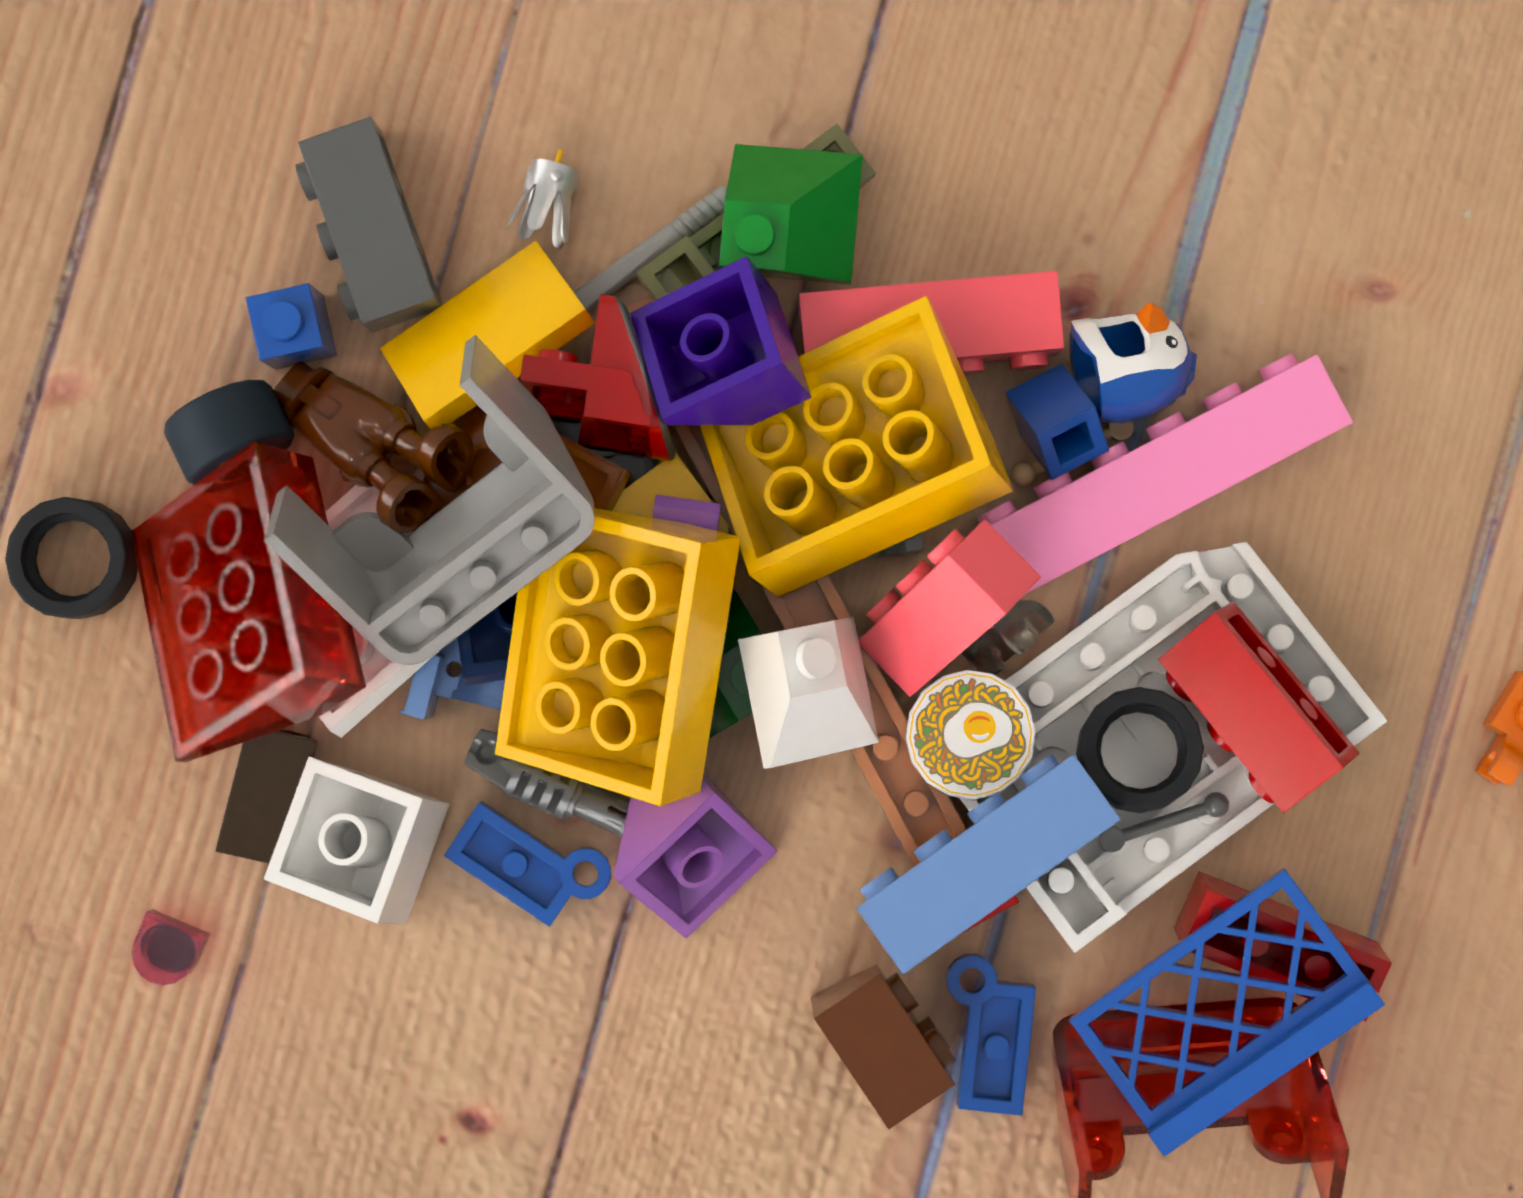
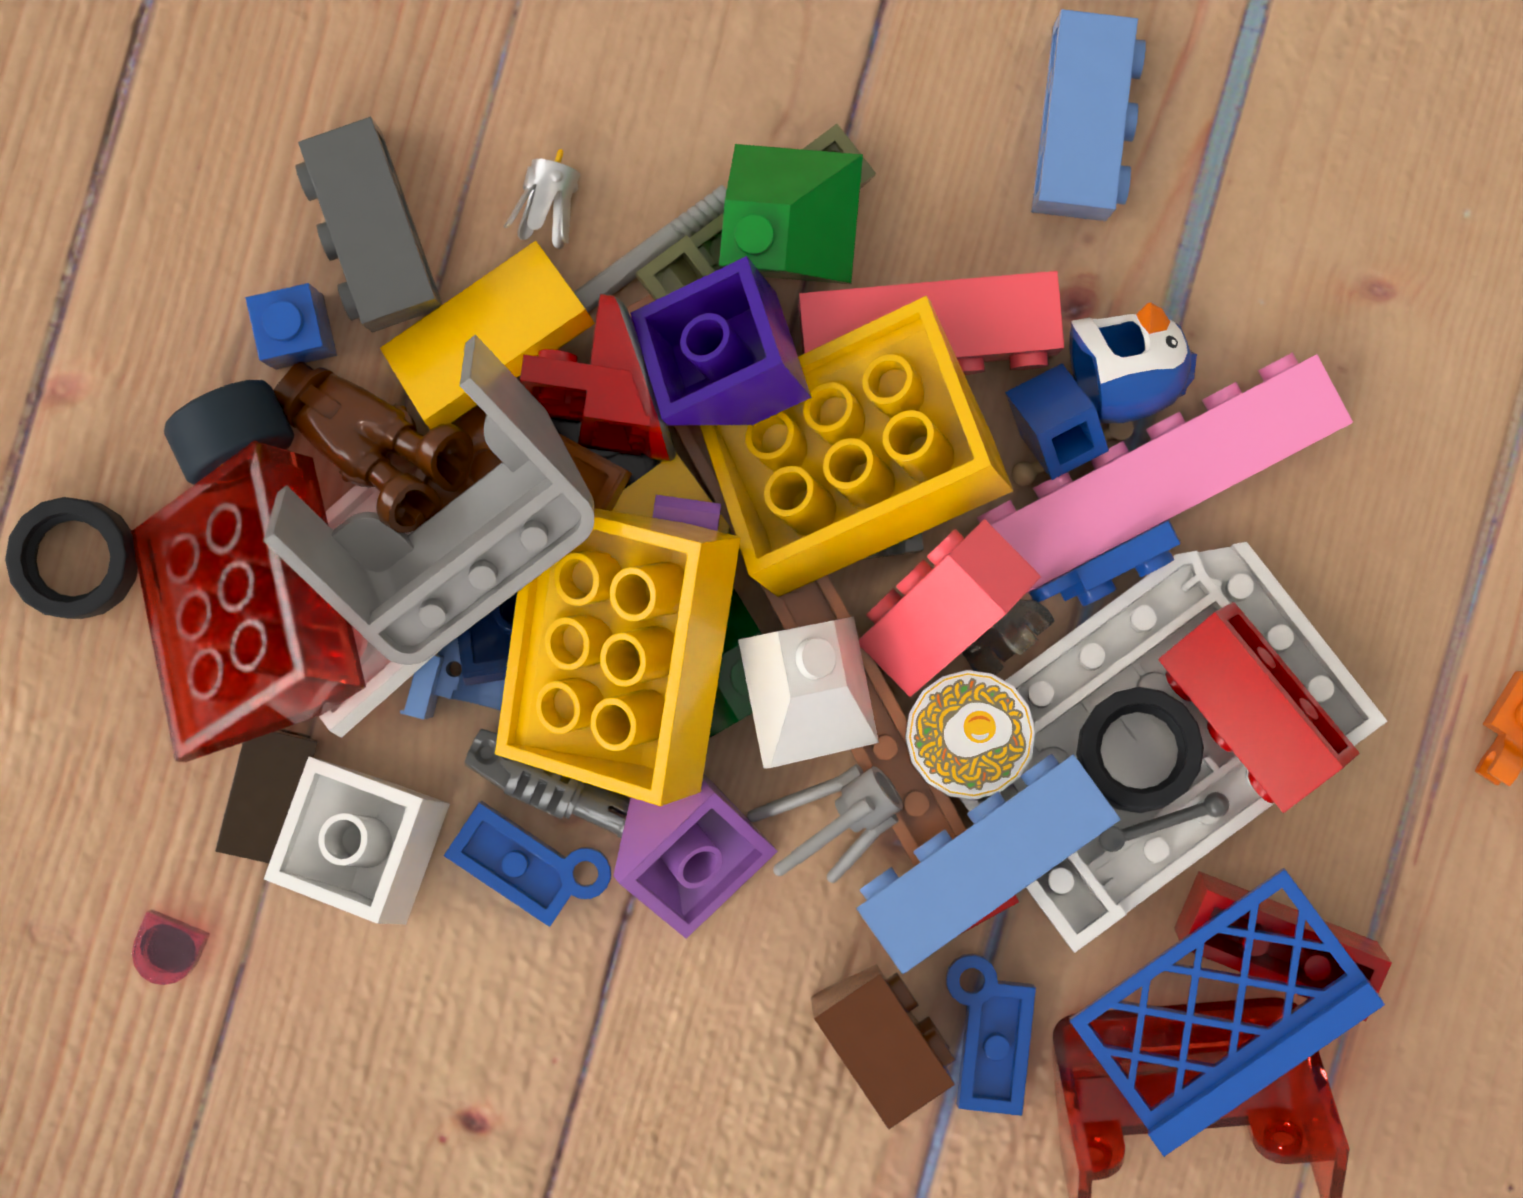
none -> light grey plant [747,764,903,883]
none -> blue hinge [1029,519,1180,607]
none -> medium blue brick [1031,9,1146,221]

